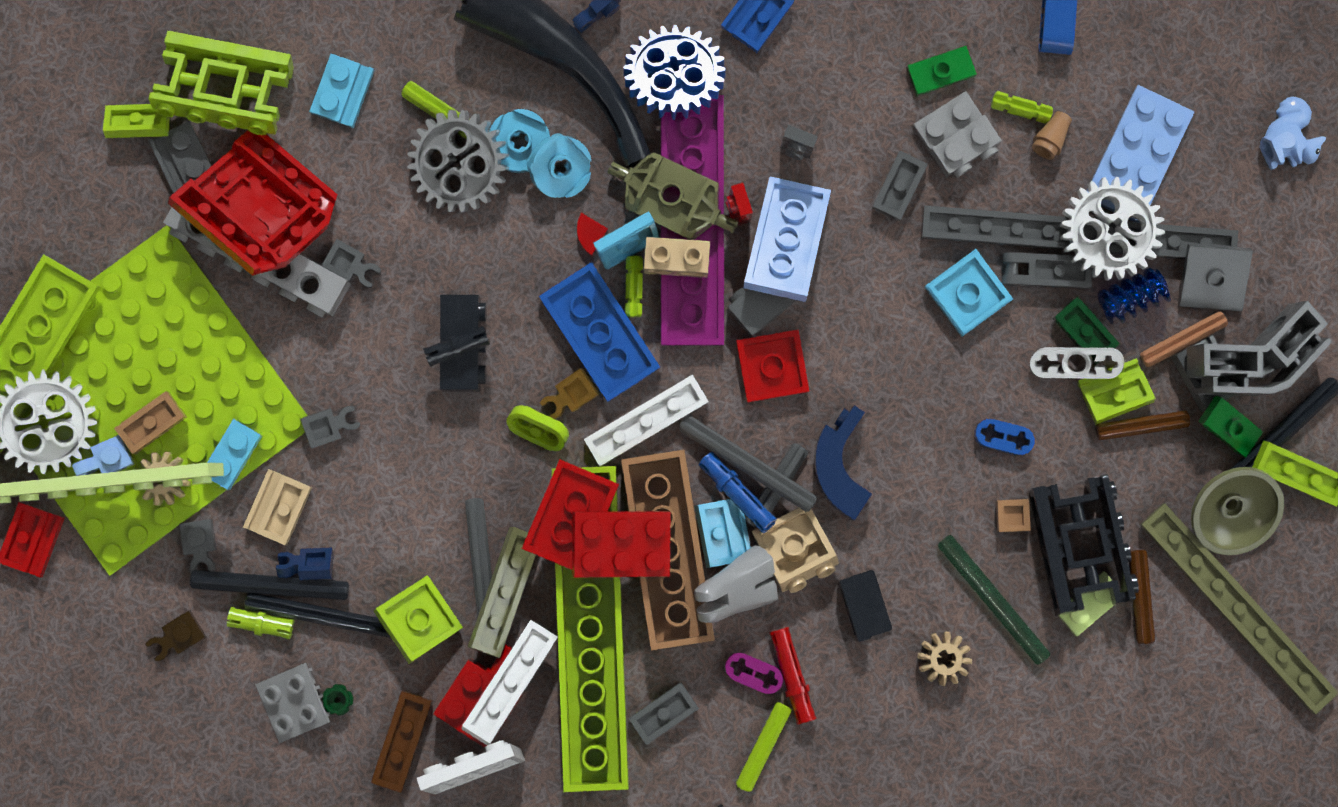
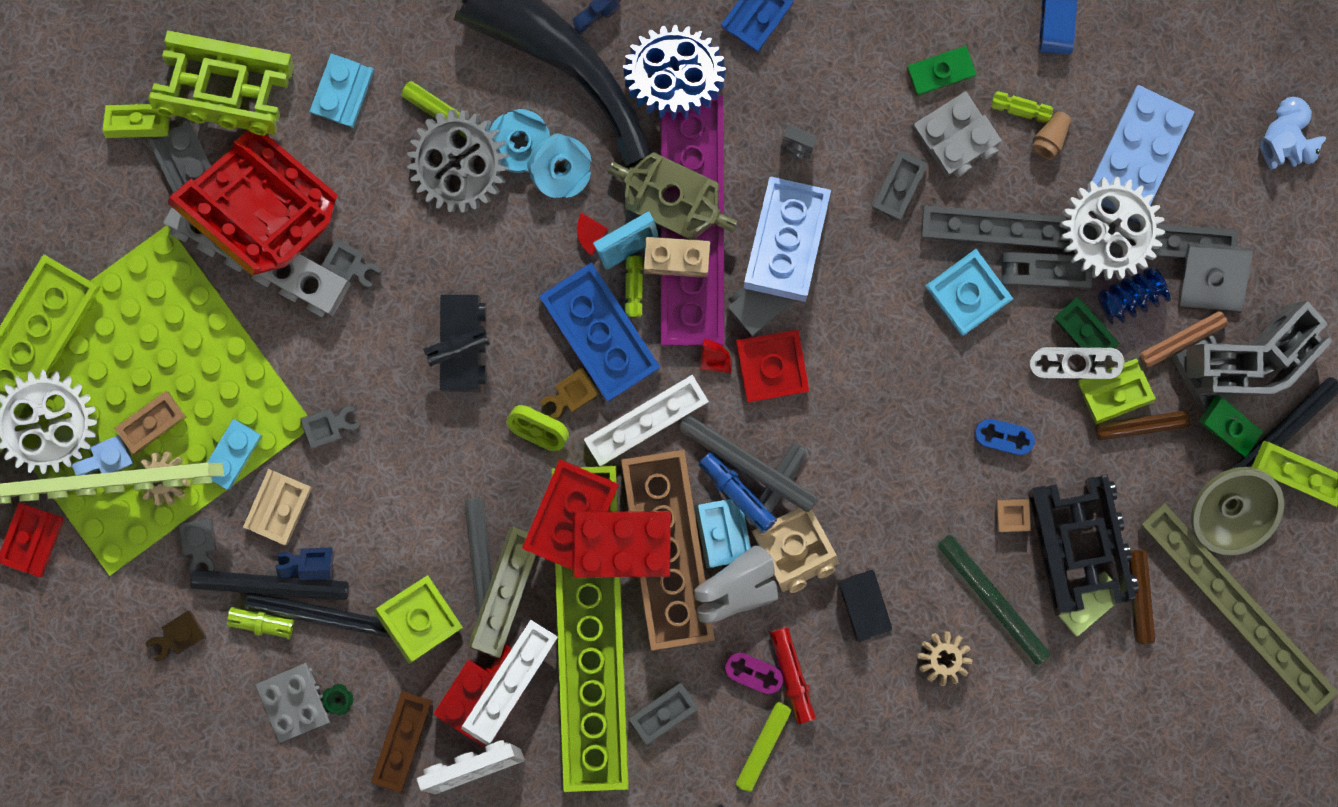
red plate [725,182,753,226] -> none
dark blue arch [814,405,872,521] -> none
none -> red tile [700,339,732,373]

